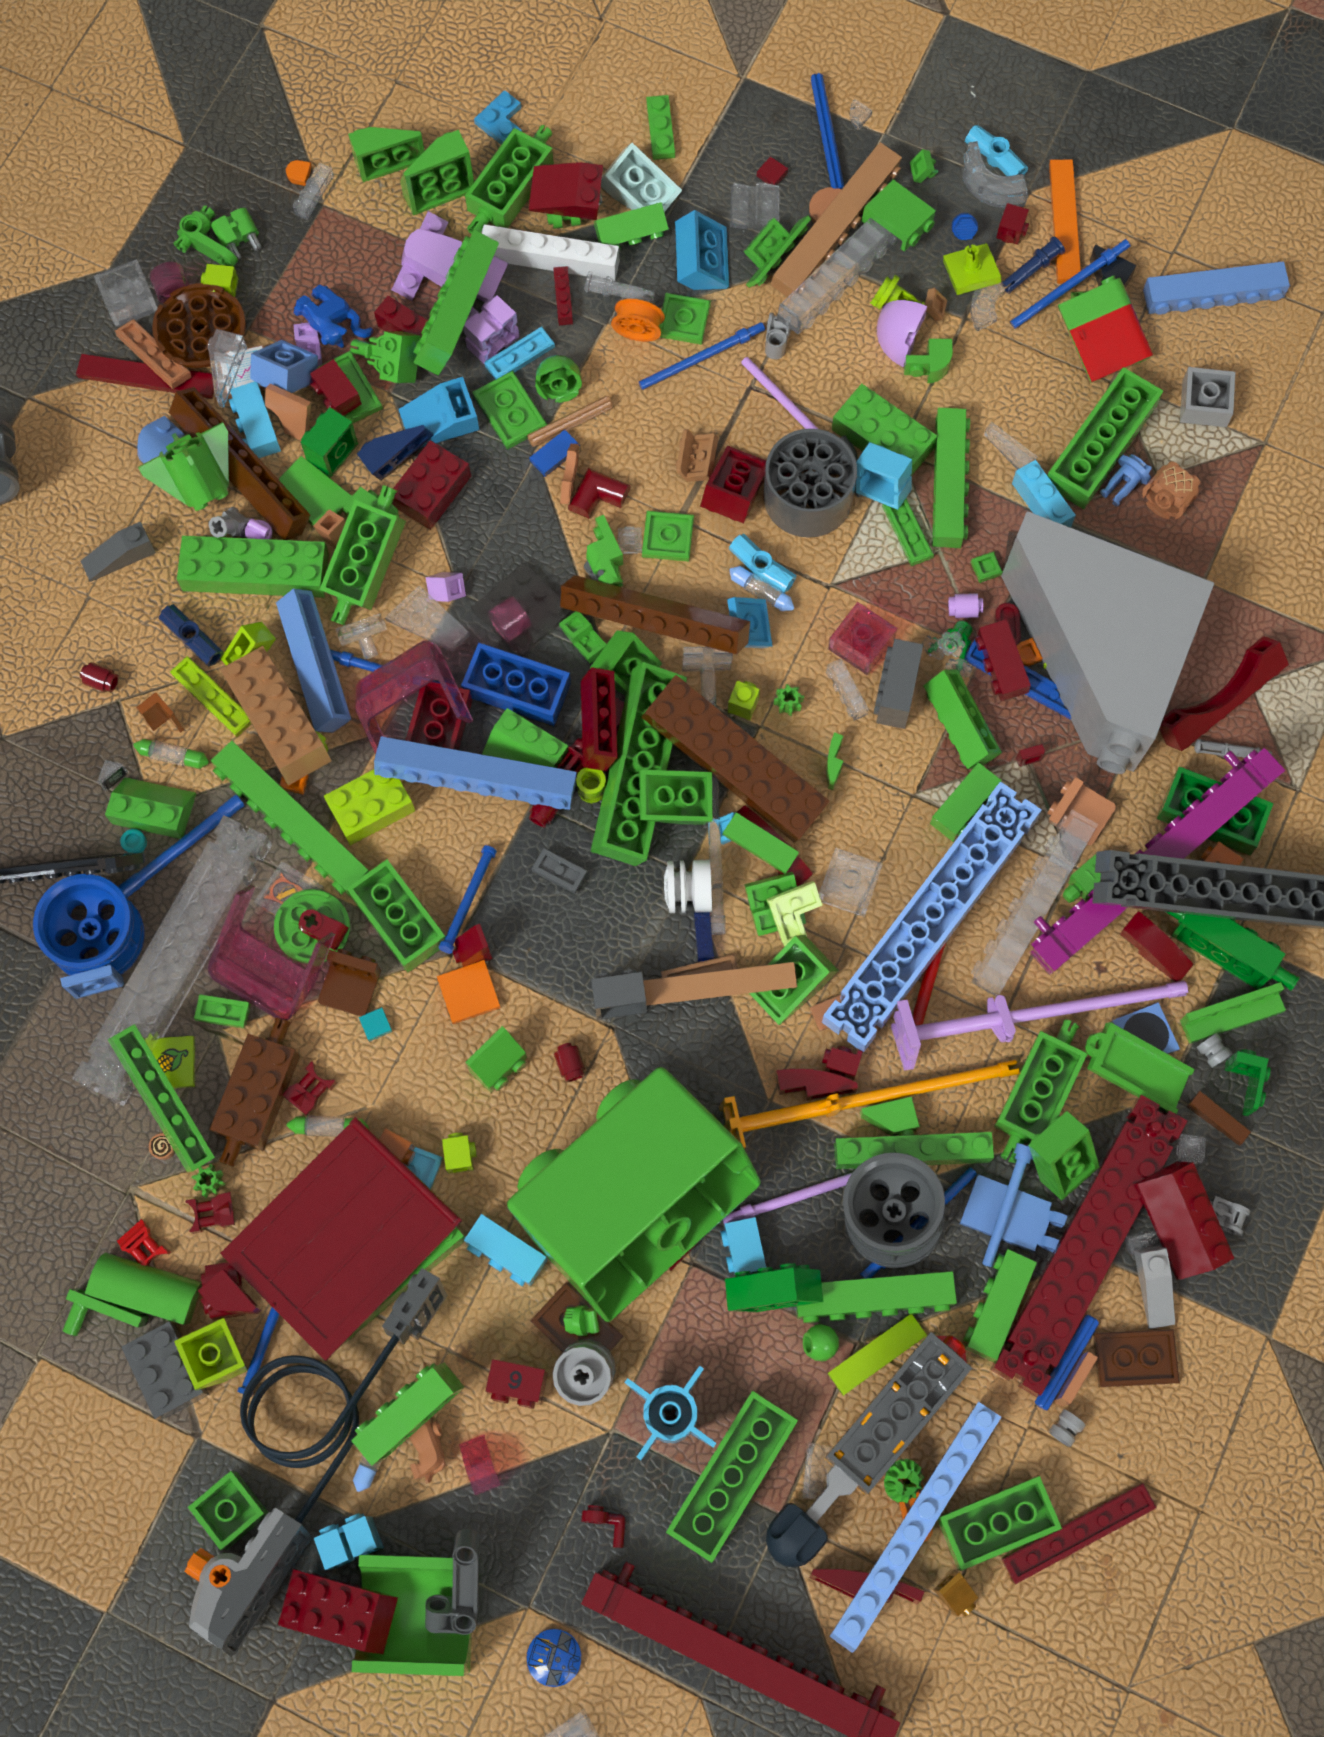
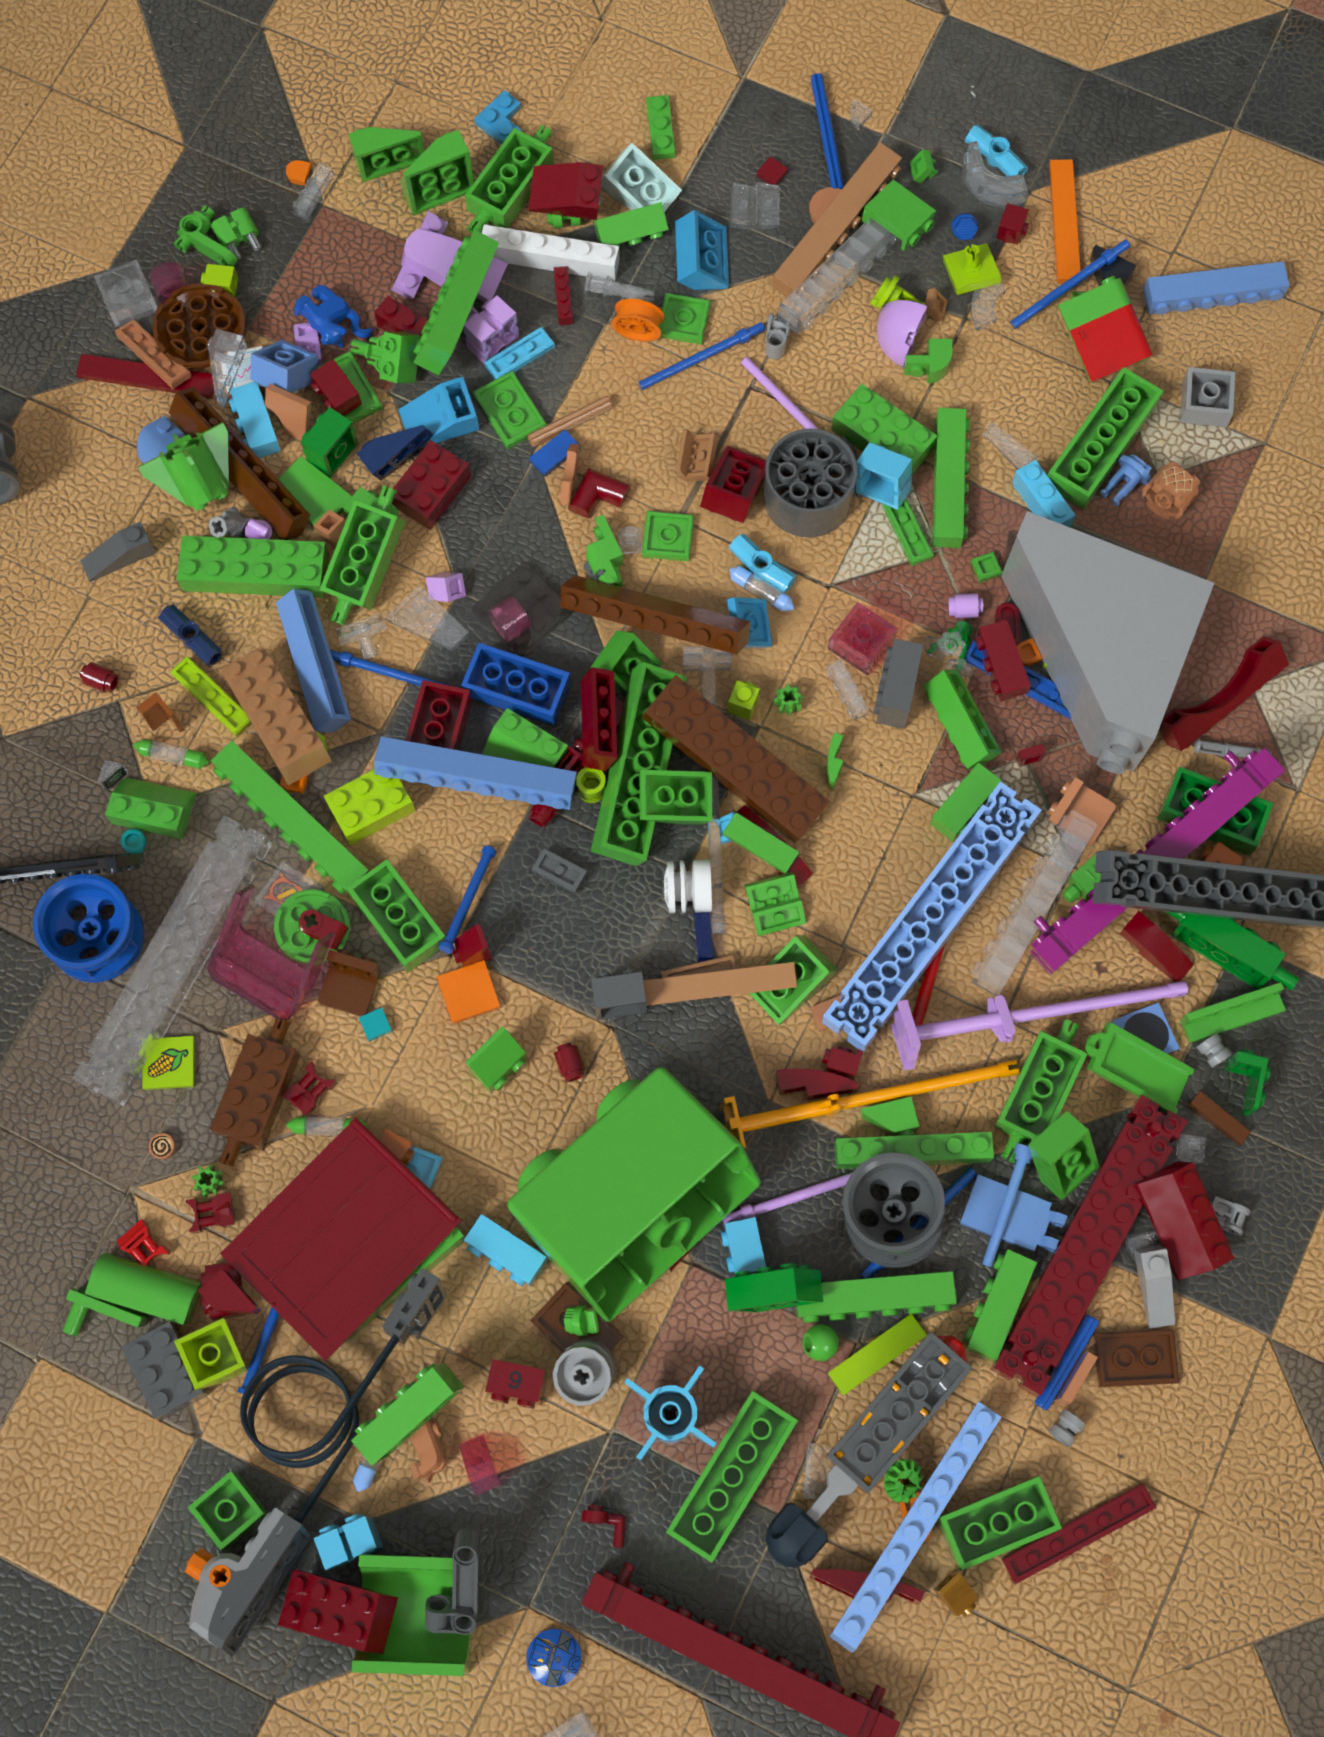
medium blue tile [60,965,124,999] -> none
bright green brick [108,1024,215,1172] -> none
blue piece [118,794,245,898] -> none
bright green plate [194,994,251,1029] -> none
lime slope [221,622,276,665] -> none
clear pink windscreen [355,640,473,755] -> none
lime brick [442,1133,477,1174] -> none
bright green cylinder [535,355,582,403] -> none
bright green slope [559,611,607,664] -> none
bright green bracket [744,215,811,288] -> none
yellowish green tile [767,881,822,946] -> none
clear brick [819,848,883,917] -> none
dark blue pin [1001,236,1065,294] -> none

